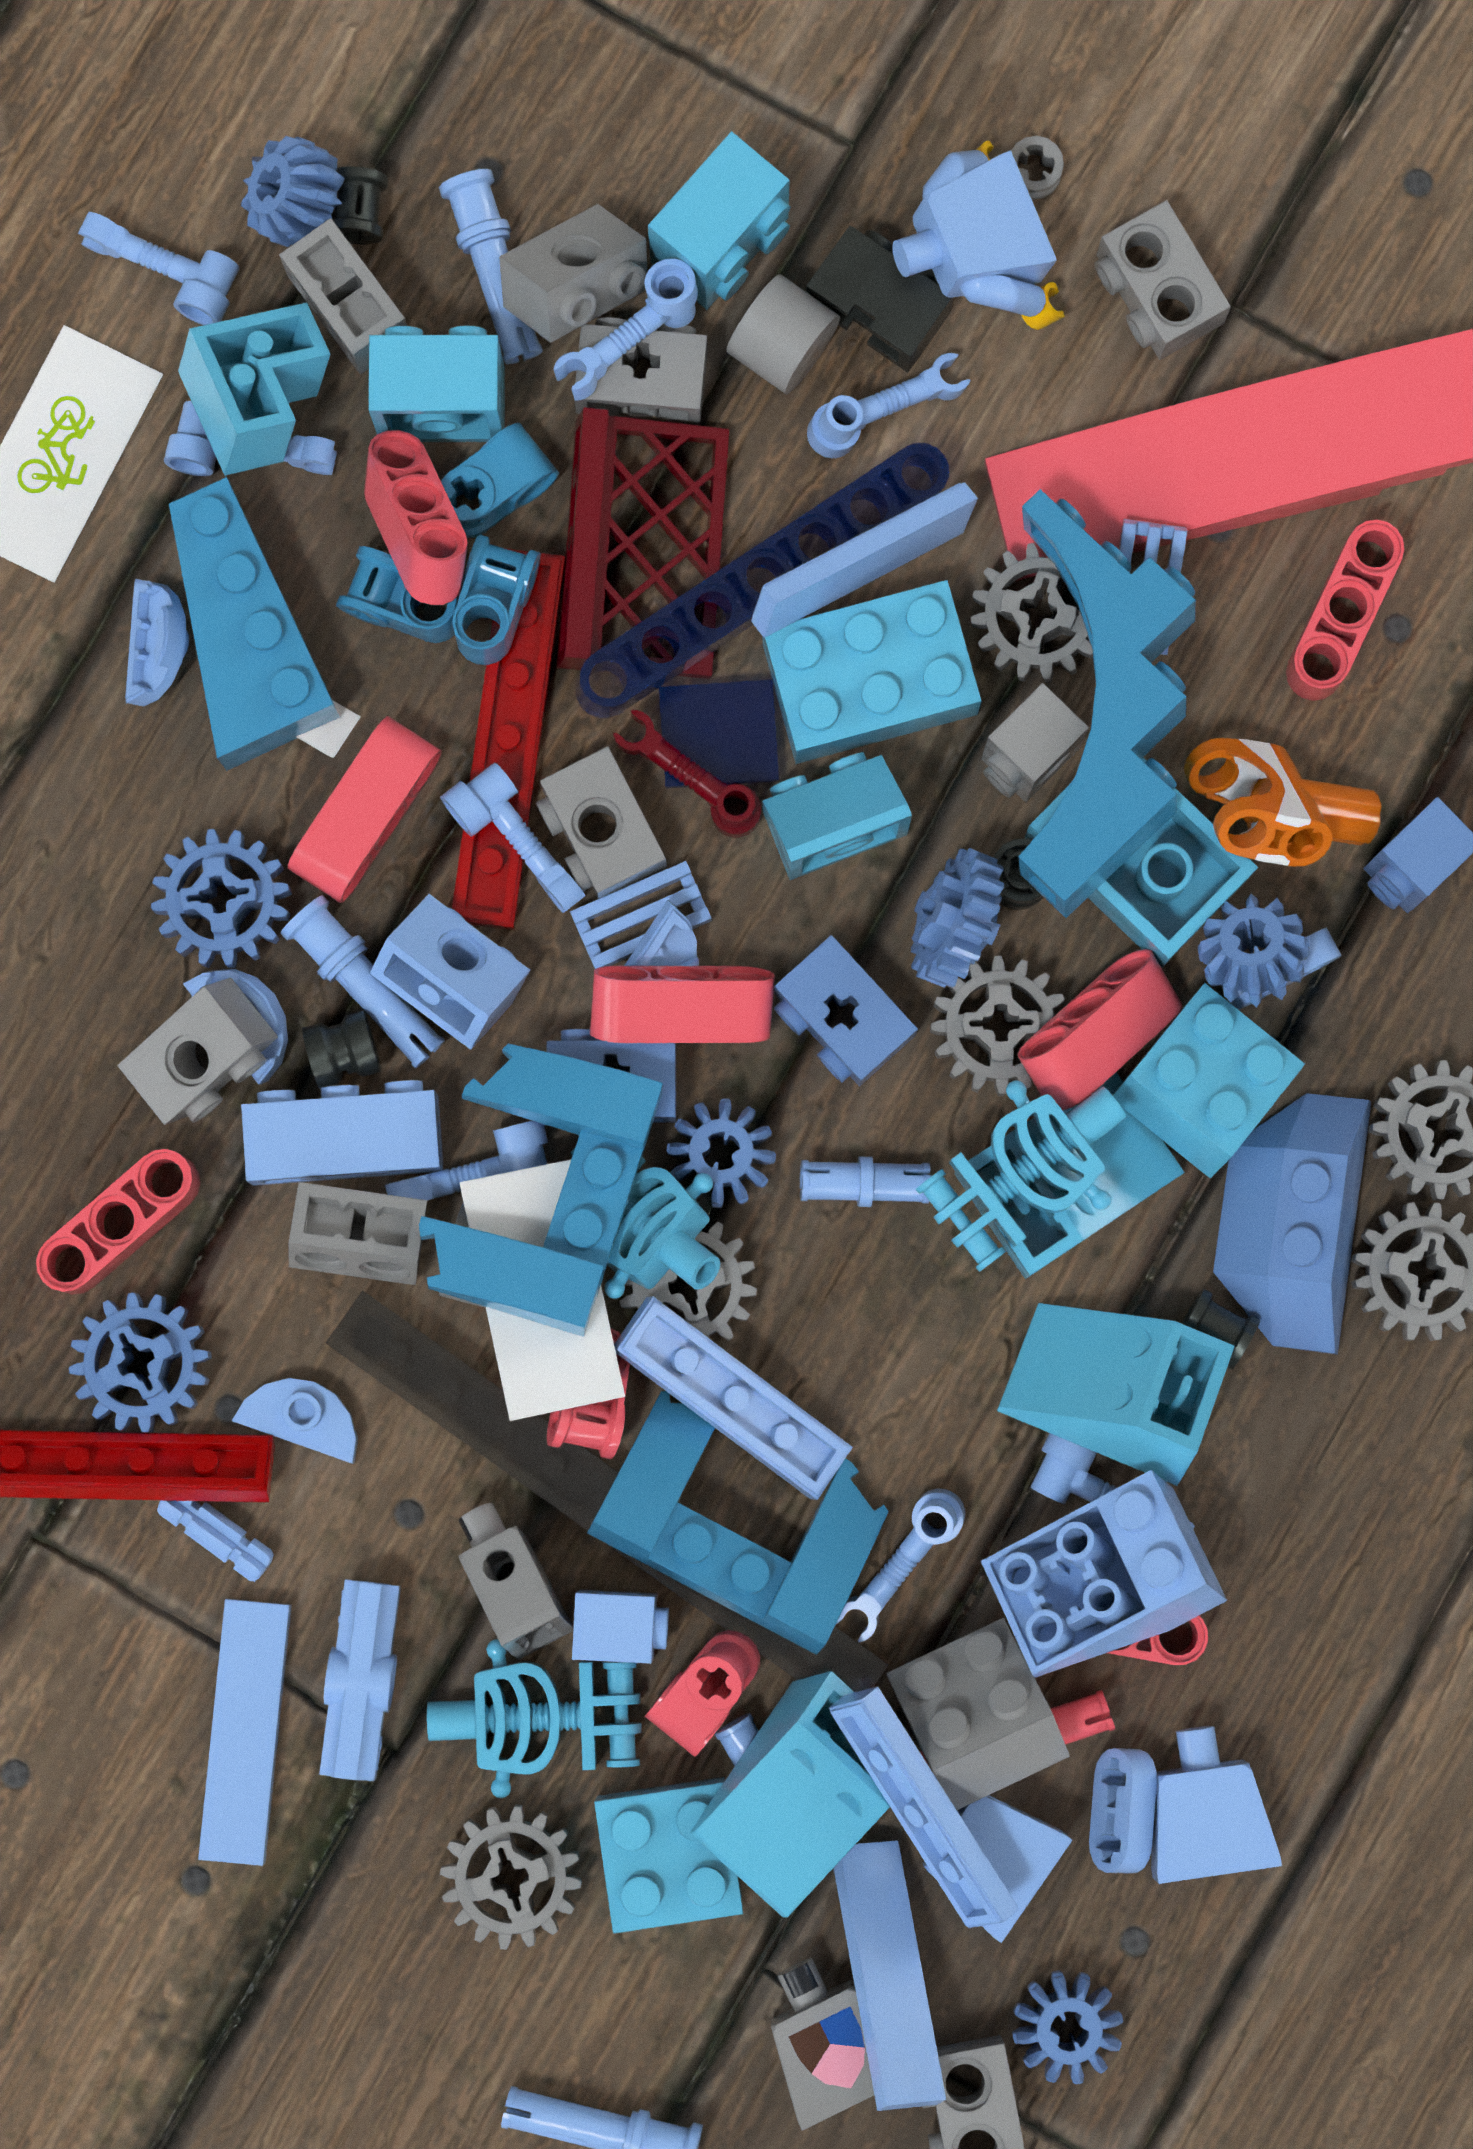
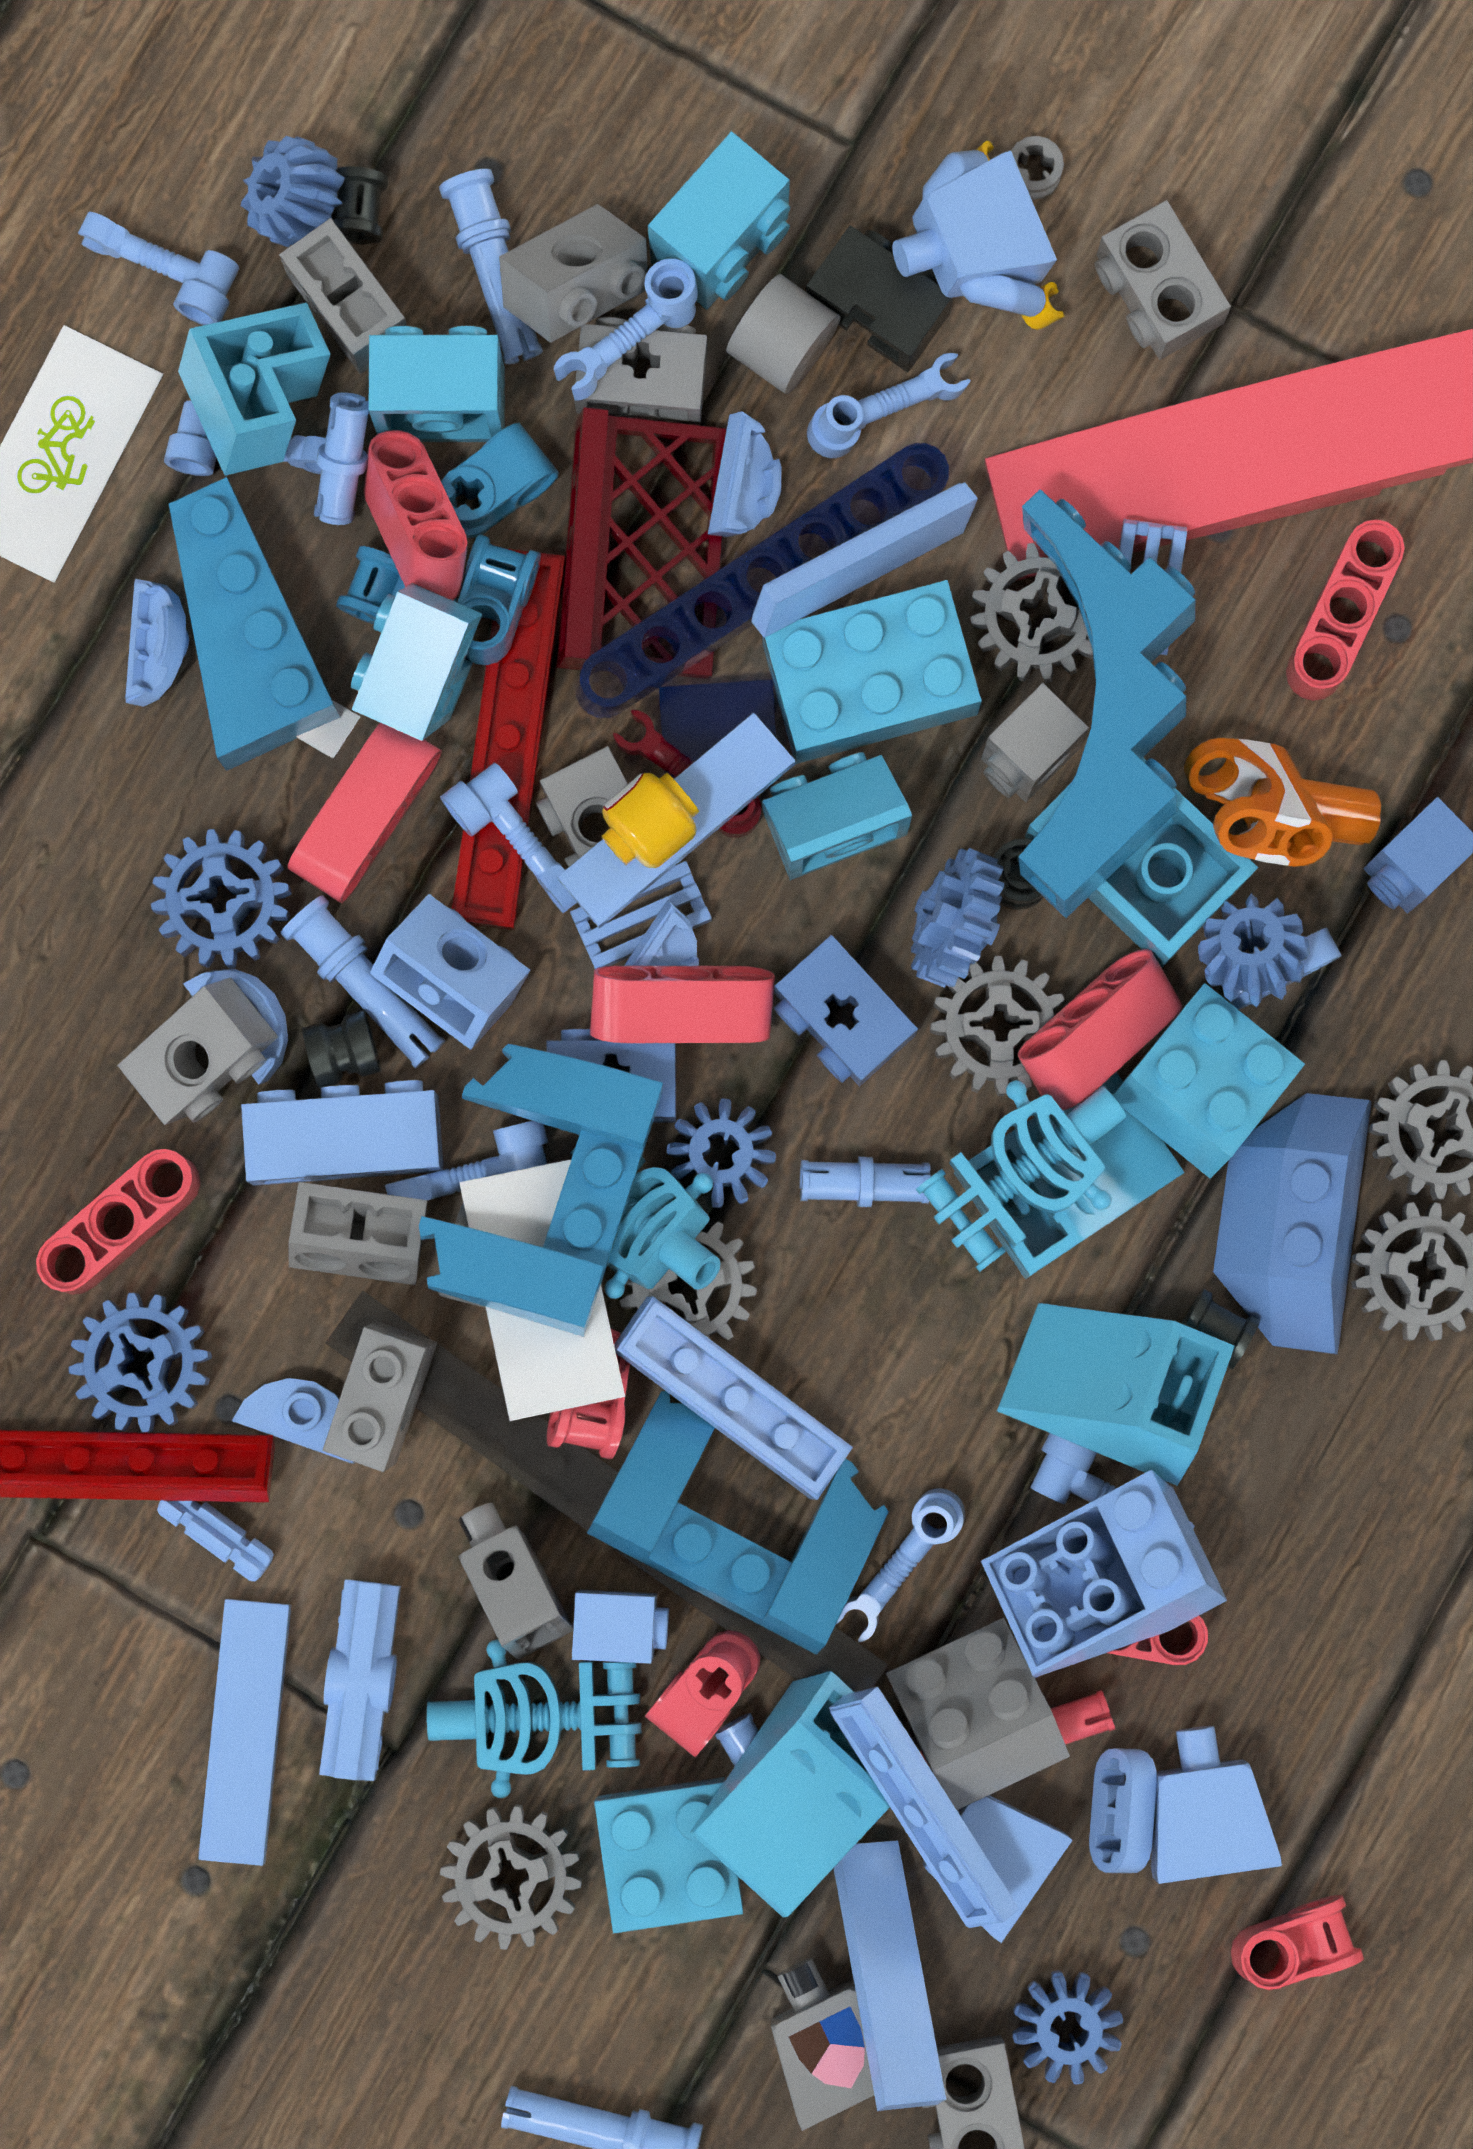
none -> light blue pin [314,392,369,525]
none -> light grey brick [322,1321,437,1472]
none -> brick [351,583,482,741]
none -> light blue tile [557,713,795,929]
none -> yellow head [601,773,699,868]
none -> light blue plate [708,411,782,537]
none -> coral piece [1231,1895,1364,1990]

